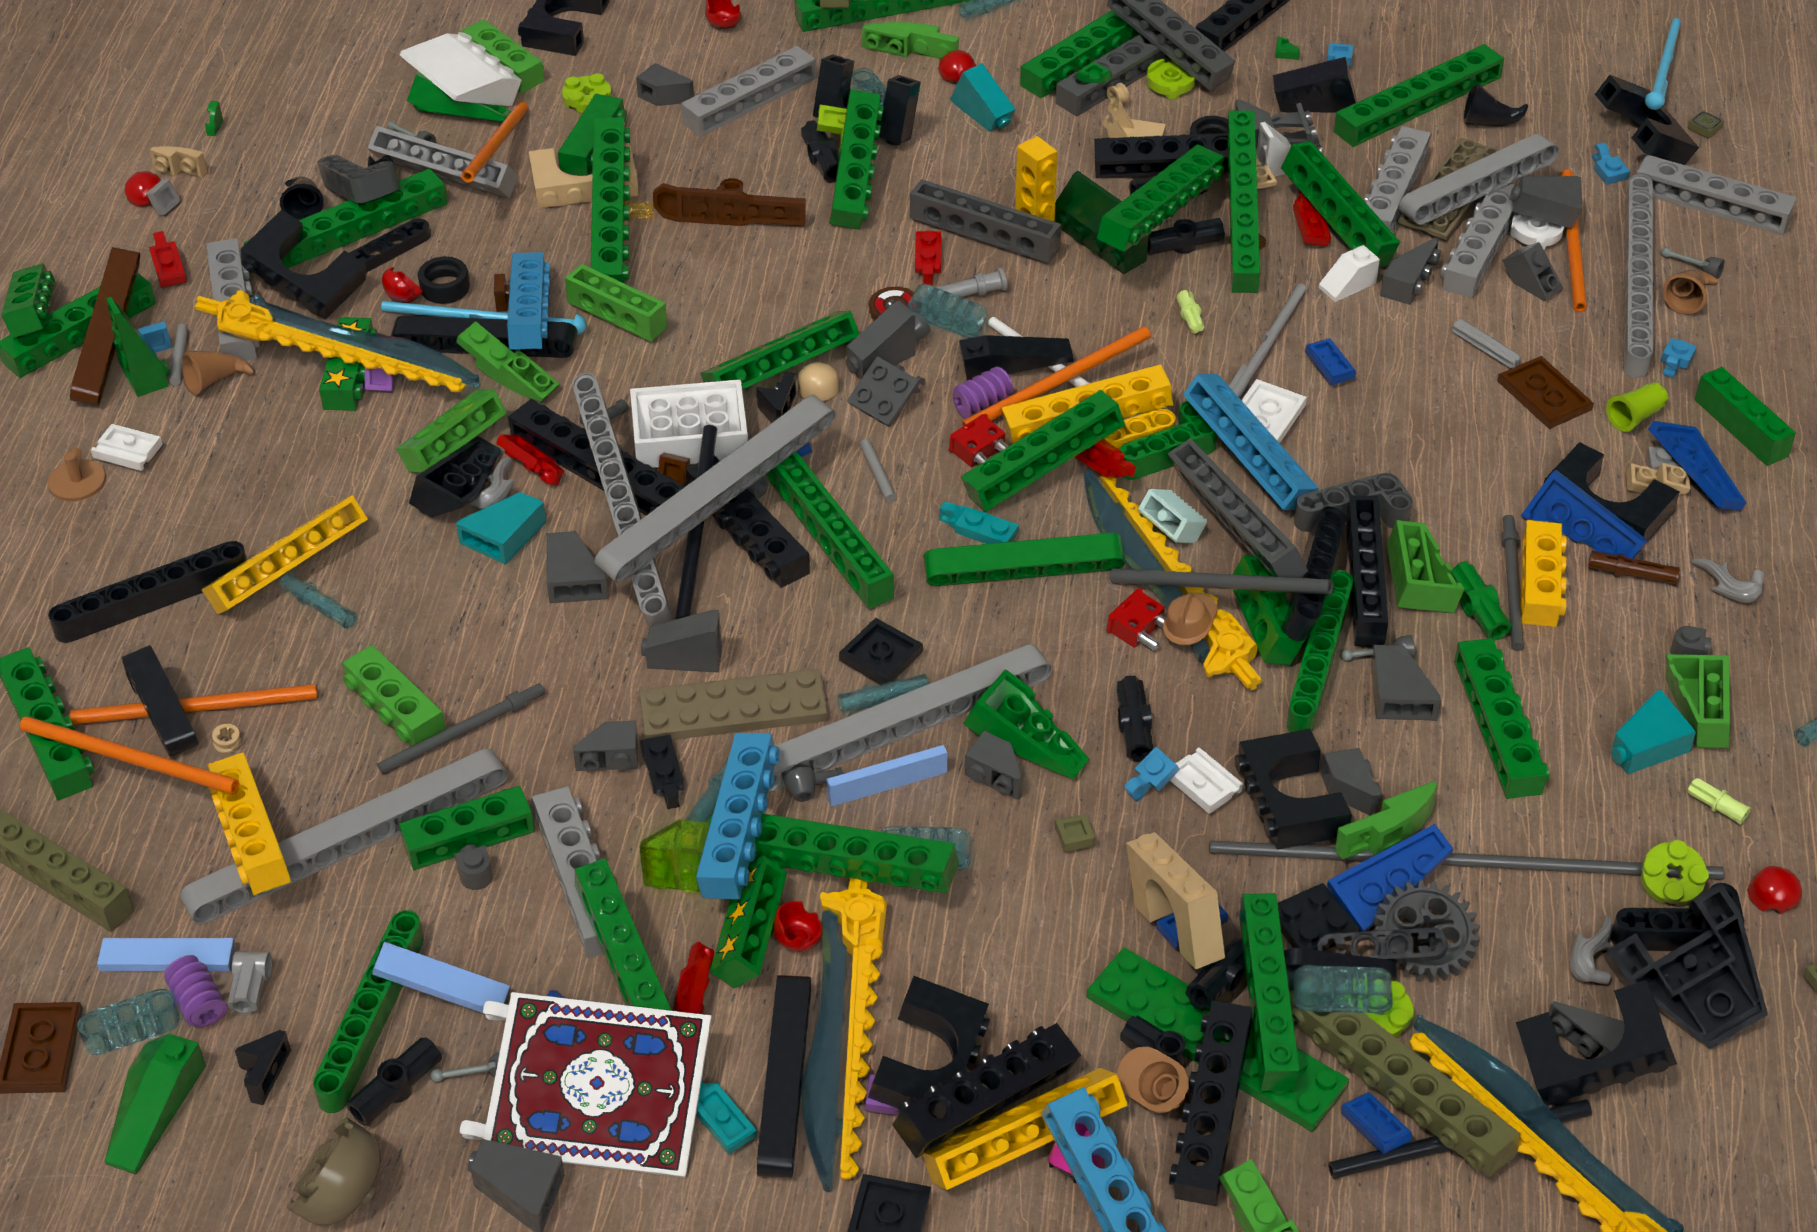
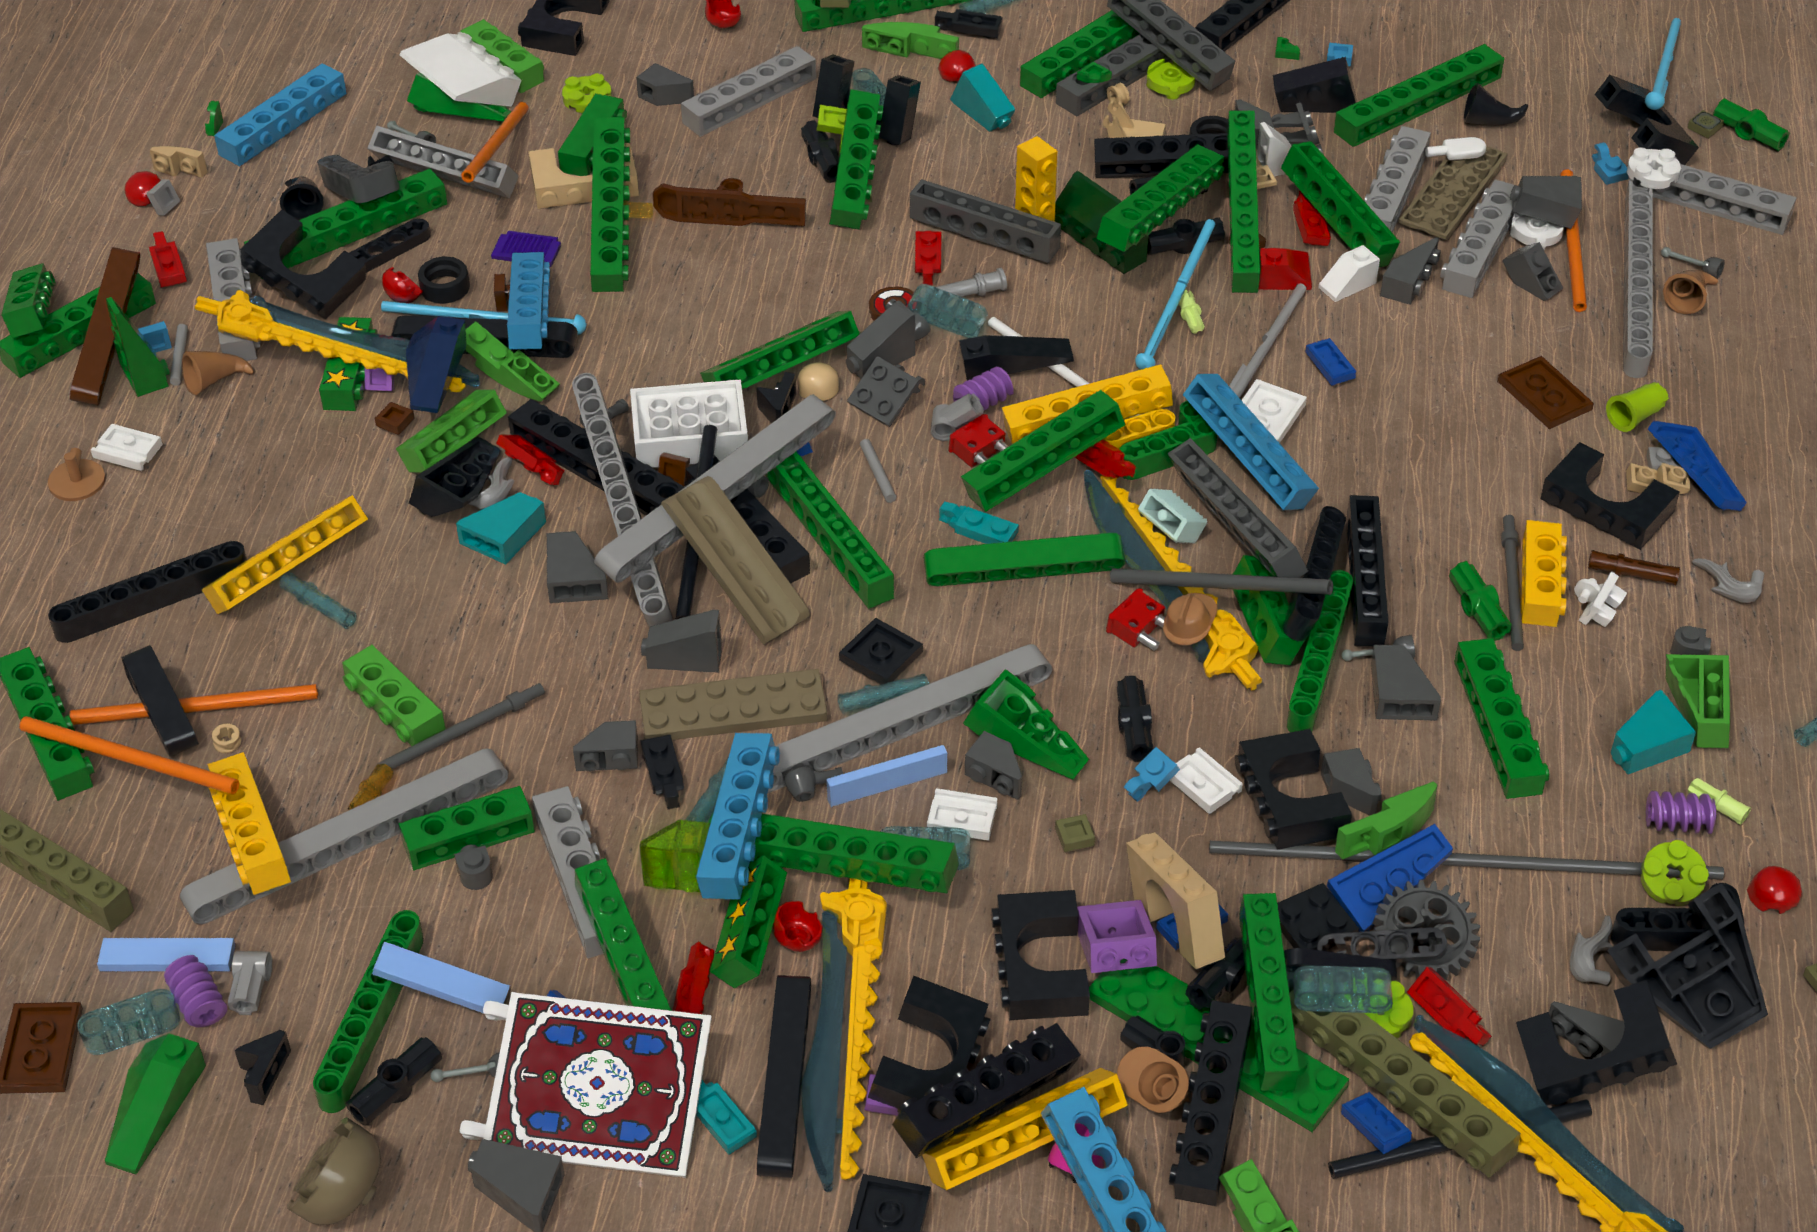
bright green brick [565,264,668,342] -> none
orange piece [962,326,1151,426] -> none
dark grey beam [1294,473,1413,532] -> none
bright green wedge [1387,520,1465,613] -> none
light grey beam [1399,133,1559,225] -> none
light grey axle [1452,319,1521,369] -> none
blue wing [1521,470,1648,559] -> none
dark azure plate [1661,338,1697,378] -> none
green brick [1694,367,1796,466] -> none
none -> dark azure brick [214,63,347,167]
none -> clear yellow axle [348,763,394,811]
none -> reddish brown plate [375,402,415,435]
none -> dark blue wedge [406,316,467,413]
none -> dark purple window [491,231,561,267]
none -> dark tan plate [661,476,810,645]
none -> white plate [927,788,997,841]
none -> light grey piece [931,393,984,441]
none -> black hinge [935,9,1003,38]
none -> black arch [991,890,1090,1021]
none -> medium lavender window [1077,900,1157,973]
none -> medium azure bar [1135,219,1216,370]
none -> red slope [1259,248,1312,290]
none -> red hinge [1407,967,1492,1046]
none -> white piece [1425,137,1486,160]
none -> white hips [1574,571,1627,627]
none -> white plate [1627,148,1681,189]
none -> medium lavender piece [1646,791,1716,834]
none -> green piece [1713,98,1790,151]

